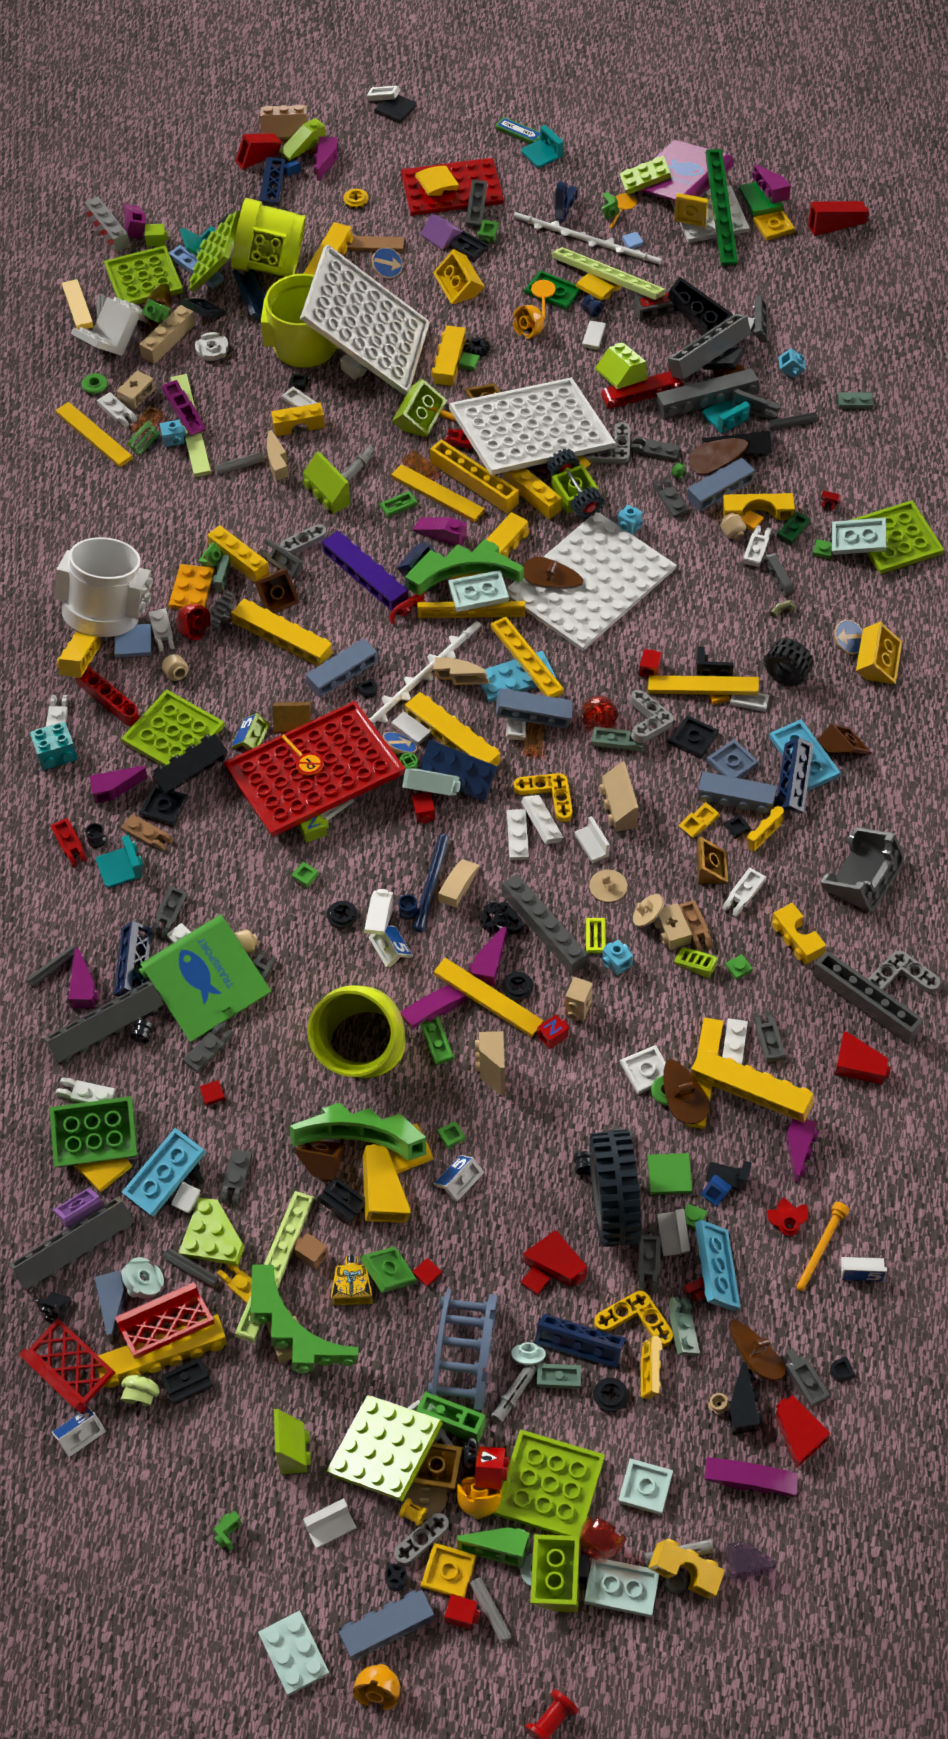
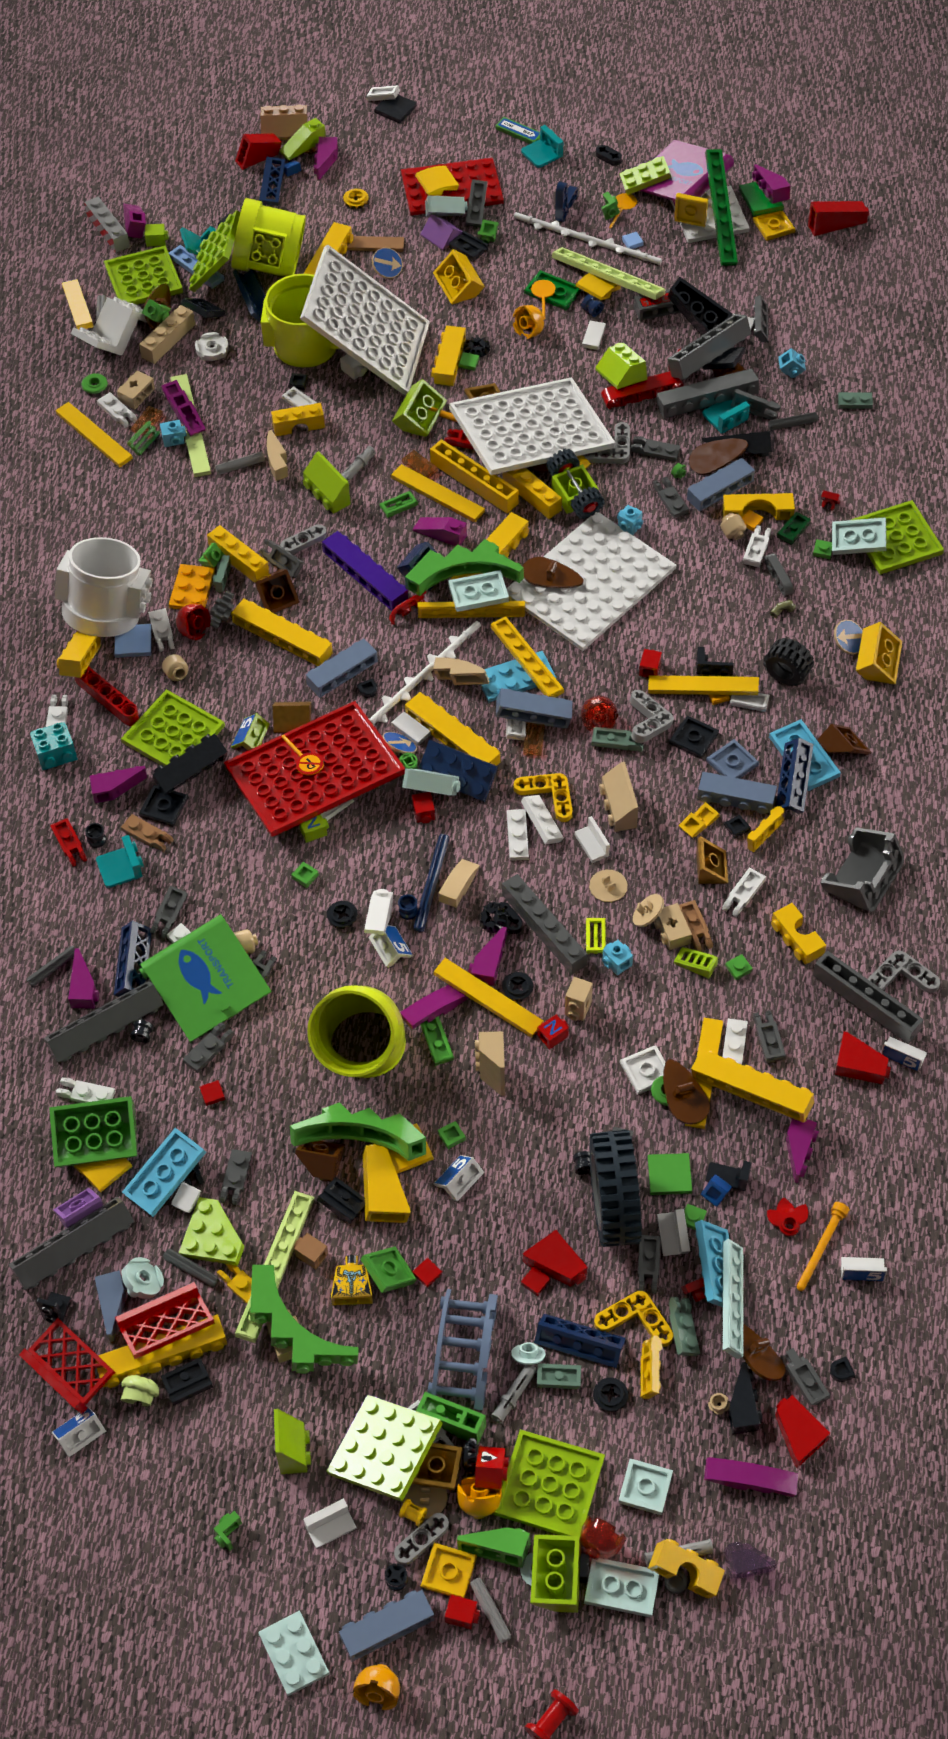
none -> light aqua slope [425,196,468,217]
none -> black beam [596,145,622,166]
none -> light aqua tile [723,1239,743,1359]
none -> panel [882,1037,927,1071]

